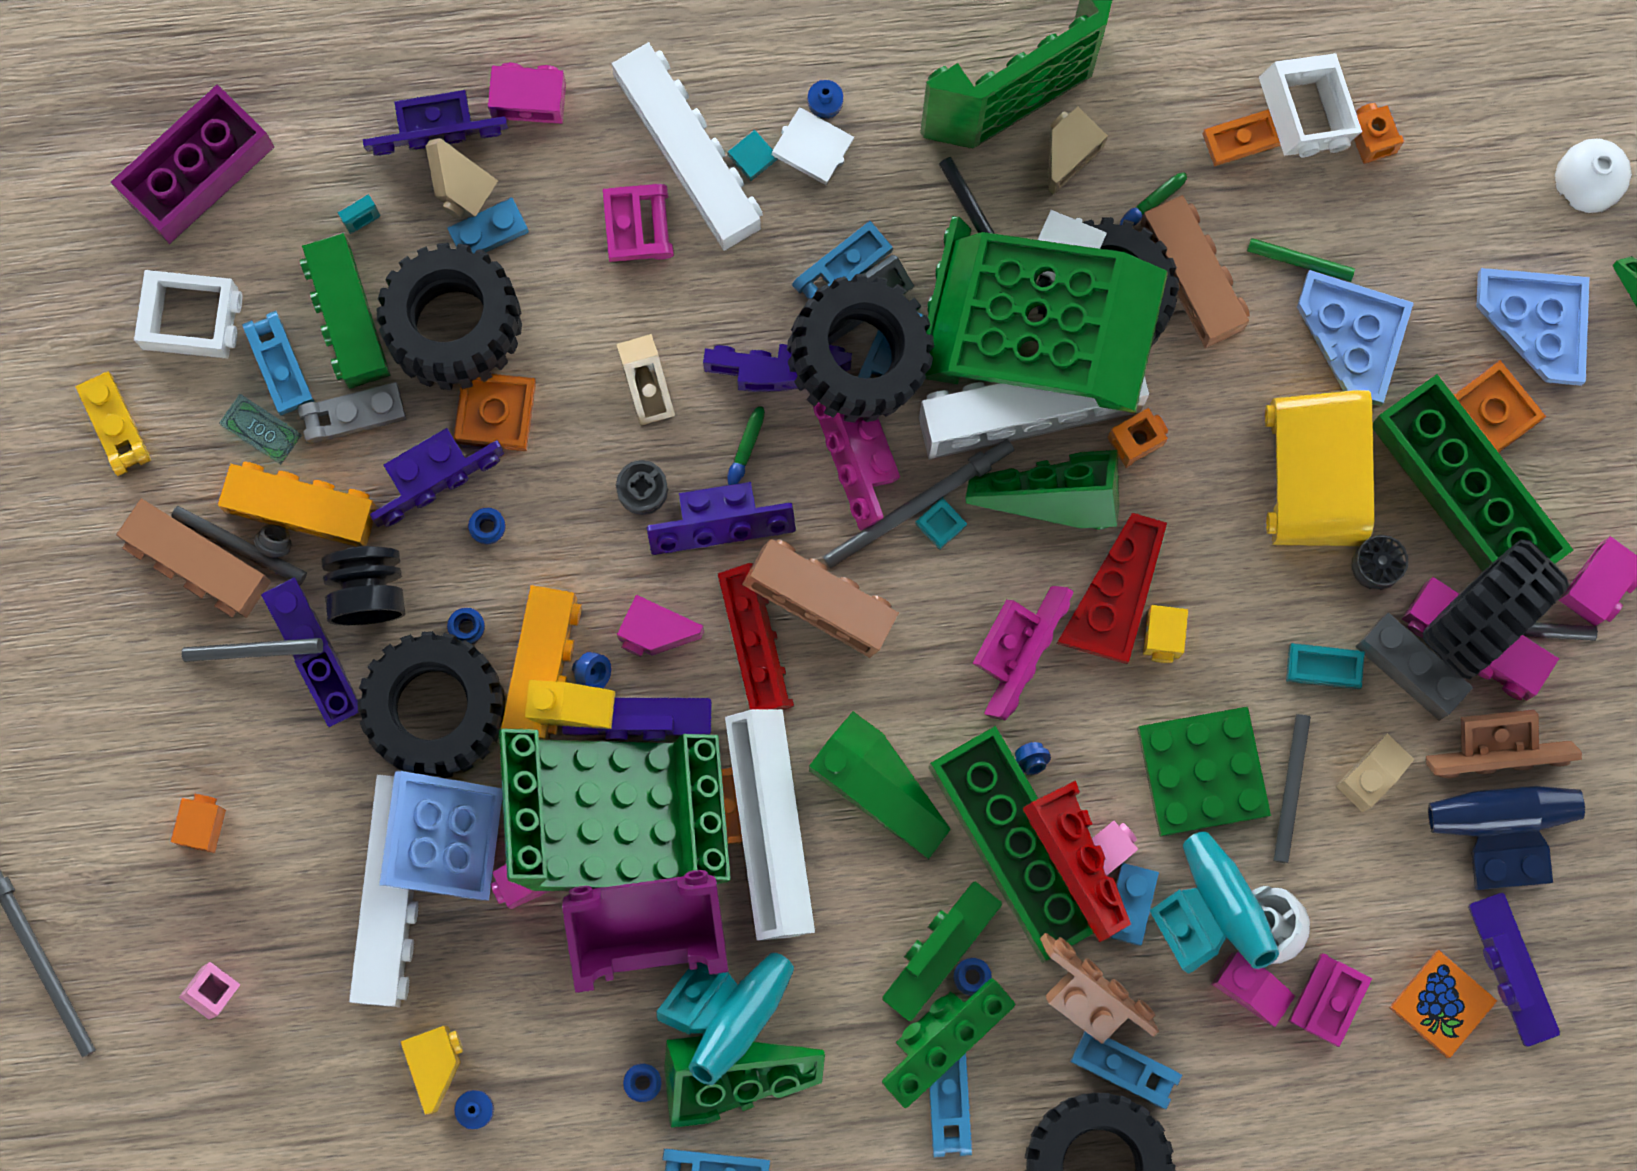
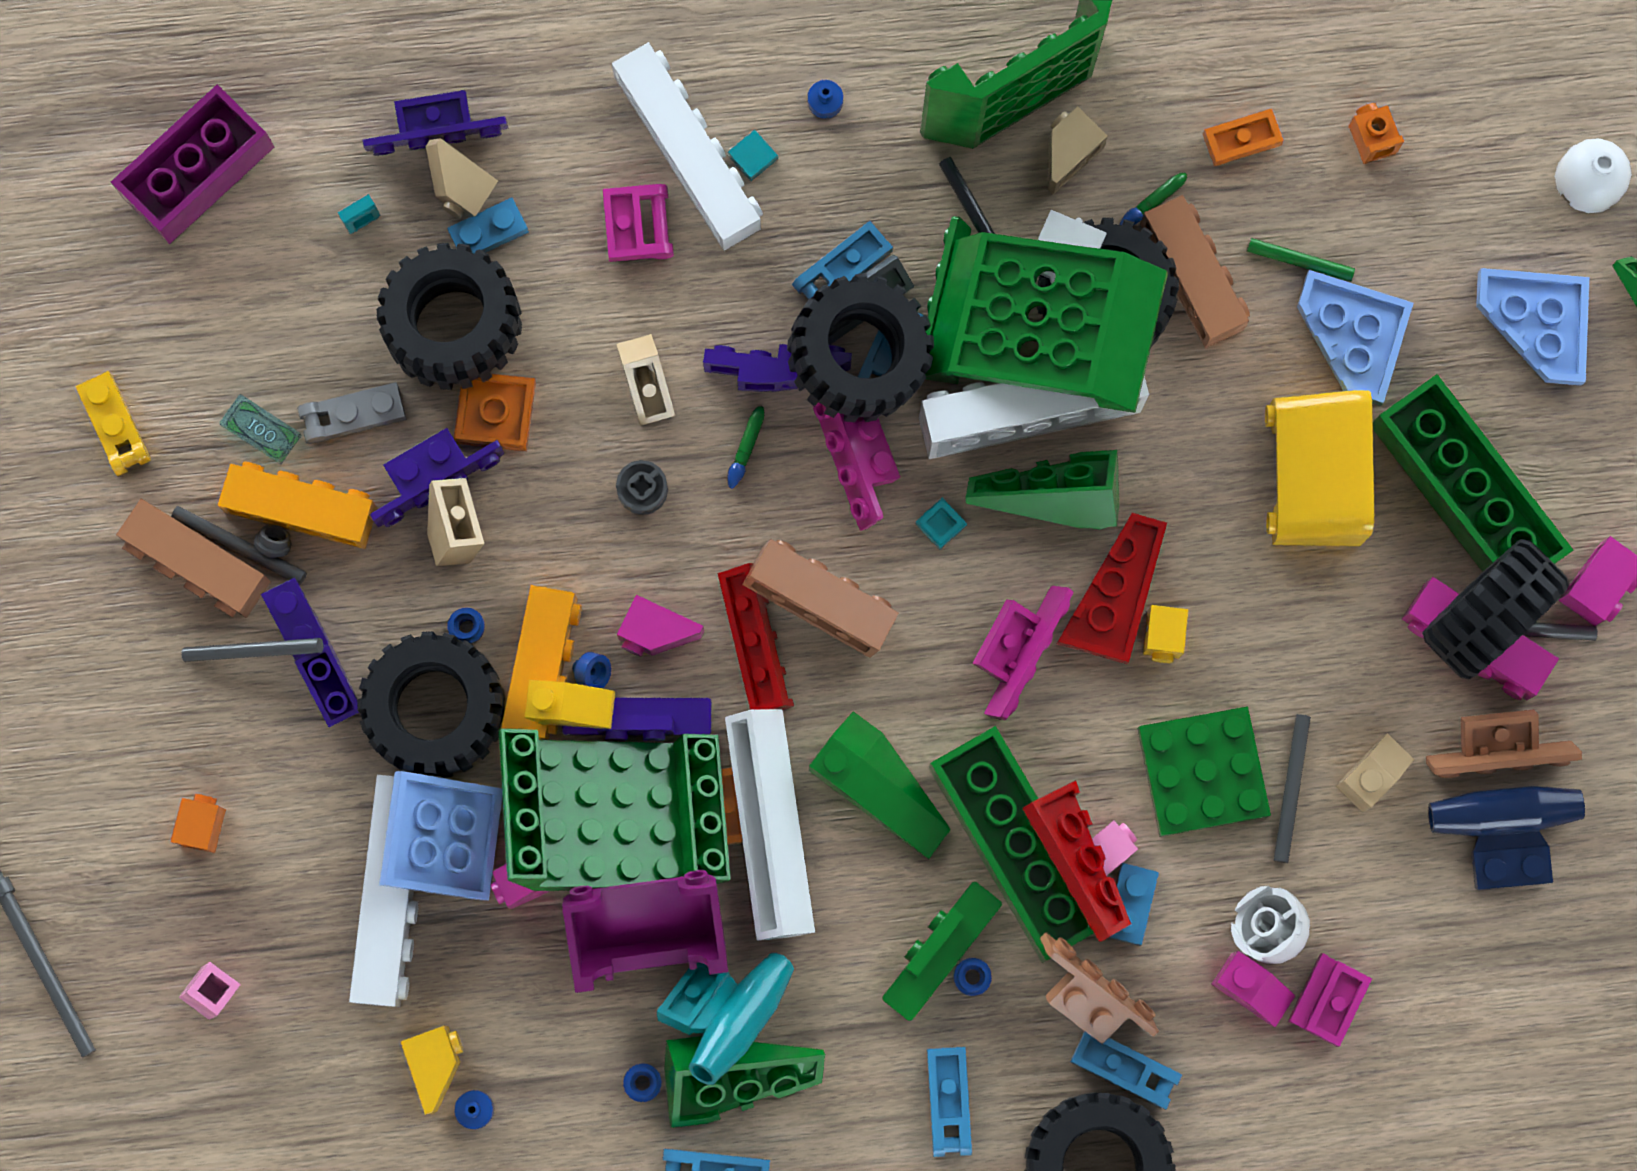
white window [134,270,242,359] -> none
dark azure plate [242,311,314,416] -> none
green brick [300,233,391,389] -> none
black wheel [321,546,406,626] -> none
blue plate [468,508,506,545] -> none
dark pink brick [488,62,566,124] -> none
dark purple bracket [647,482,796,555] -> none
white piece [771,107,854,185] -> none
dark grey bar [822,439,1015,569] -> none
green bracket [882,978,1016,1108] -> none
blue plate [1015,742,1051,775] -> none
orange brick [1107,408,1168,468] -> none
teal plate [1150,832,1279,974] -> none
white window [1259,53,1362,157] -> none
teal tile [1286,643,1365,690] -> none
dark grey wheel [1351,535,1408,591] -> none
dark grey brick [1355,613,1474,721] -> none
orange tile [1389,950,1498,1058] -> none
orange tile [1454,360,1546,453] -> none
dark purple bracket [1468,893,1560,1047] -> none
none -> tan slope [427,478,484,567]

